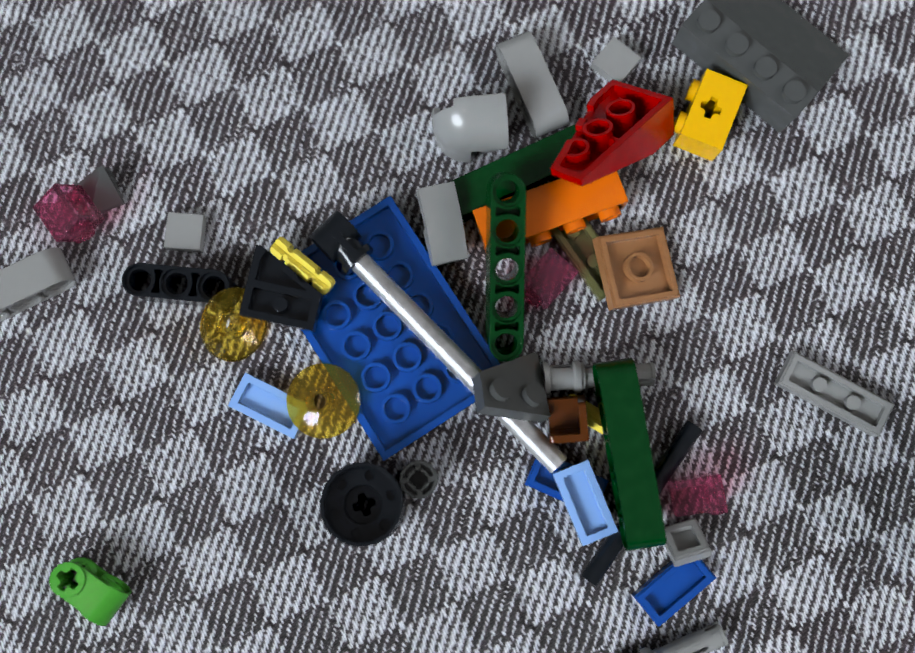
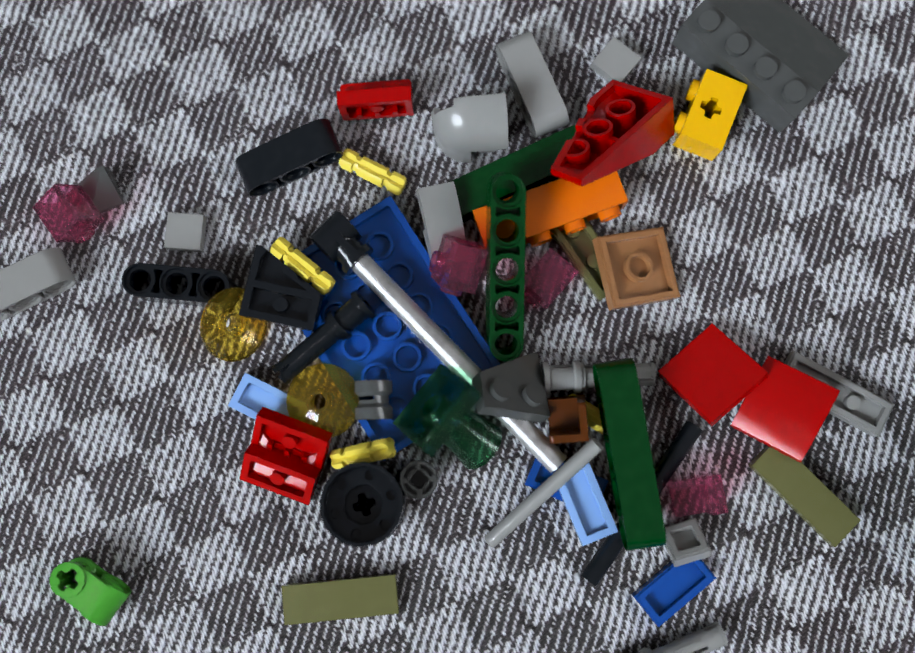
none -> black beam [235,119,343,197]
none -> red slope [240,407,333,506]
none -> black pin [272,290,377,384]
none -> olive tile [281,573,400,625]
none -> light yellow axle [329,437,396,470]
none -> red bracket [336,79,414,121]
none -> light yellow axle [339,148,407,195]
none -> dark grey wheel [354,380,393,420]
none -> clear green plant [393,364,502,470]
none -> clear pink brick [429,234,488,296]
none -> light grey bar [484,438,603,548]
none -> red tile [658,324,768,426]
none -> red slope [730,356,840,463]
none -> olive tile [748,446,861,547]

